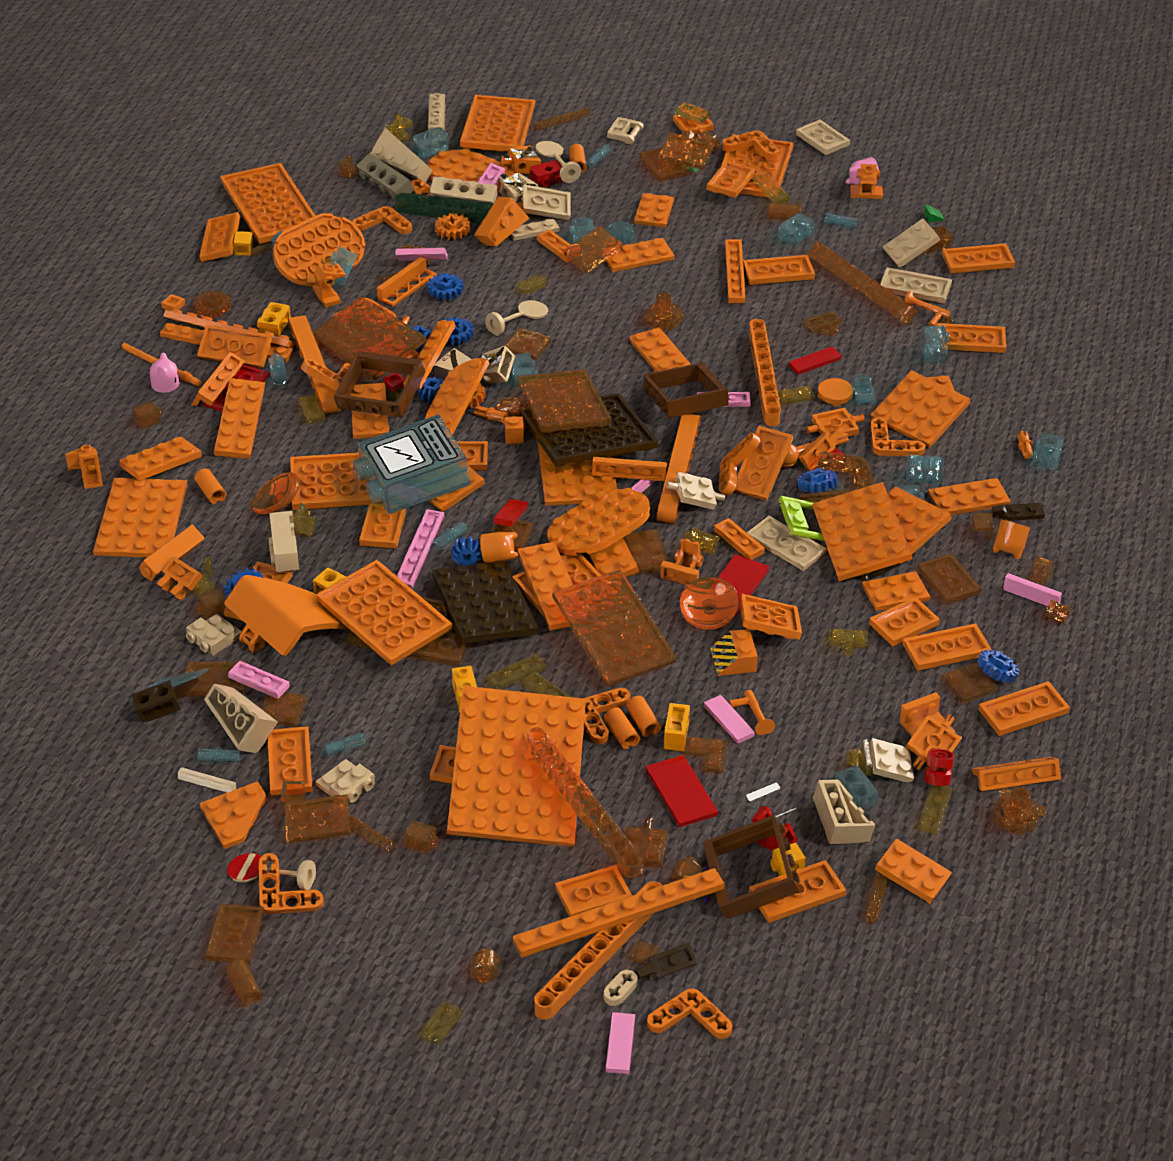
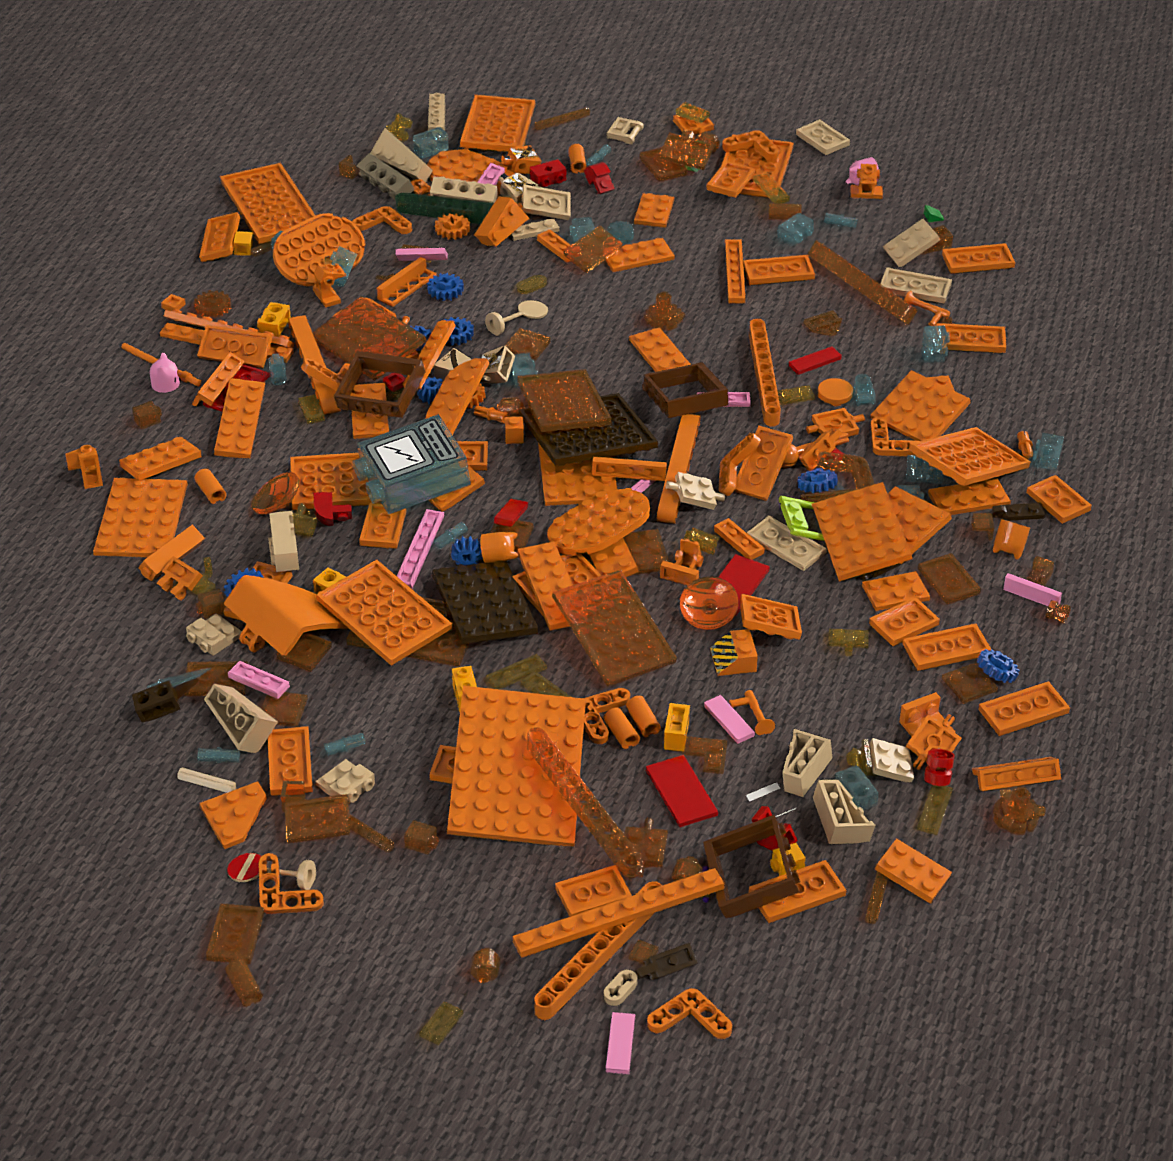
tan piece [535,141,581,183] -> none
none -> clear orange plate [277,632,332,672]
none -> red brick [313,492,352,526]
none -> red brick [584,162,614,194]
none -> tan wedge [783,729,832,797]
none -> orange plate [909,427,1031,486]
none -> orange plate [1026,475,1092,524]

